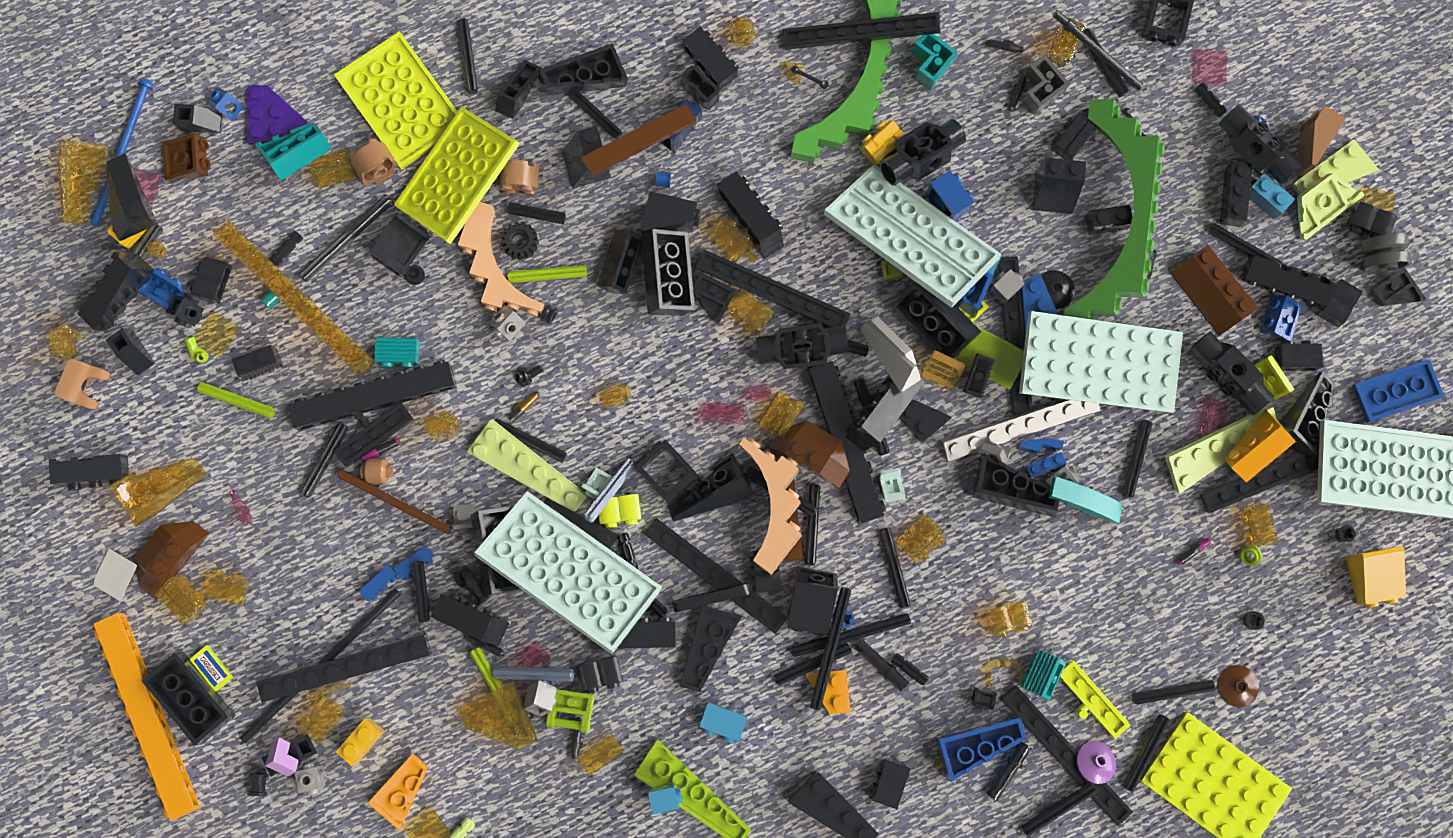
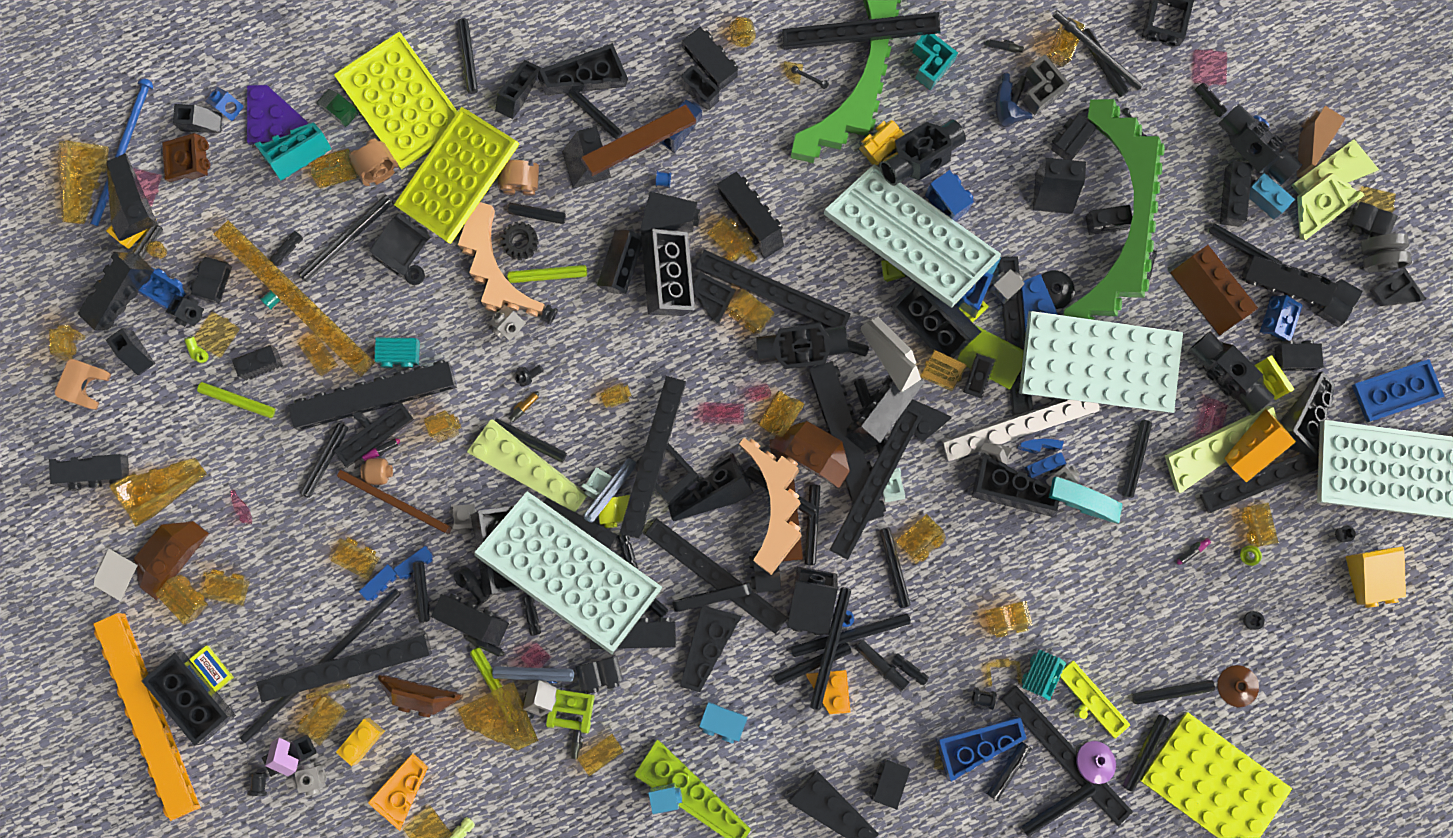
none -> clear yellow plate [298,332,338,377]
none -> dark green slope [316,89,359,128]
none -> clear yellow bracket [331,537,380,580]
none -> reddish brown wedge [378,675,464,718]
none -> black axle [522,595,541,636]
none -> black plate [619,376,686,539]
none -> black tile [829,406,923,560]
none -> dark blue animal [995,73,1033,127]

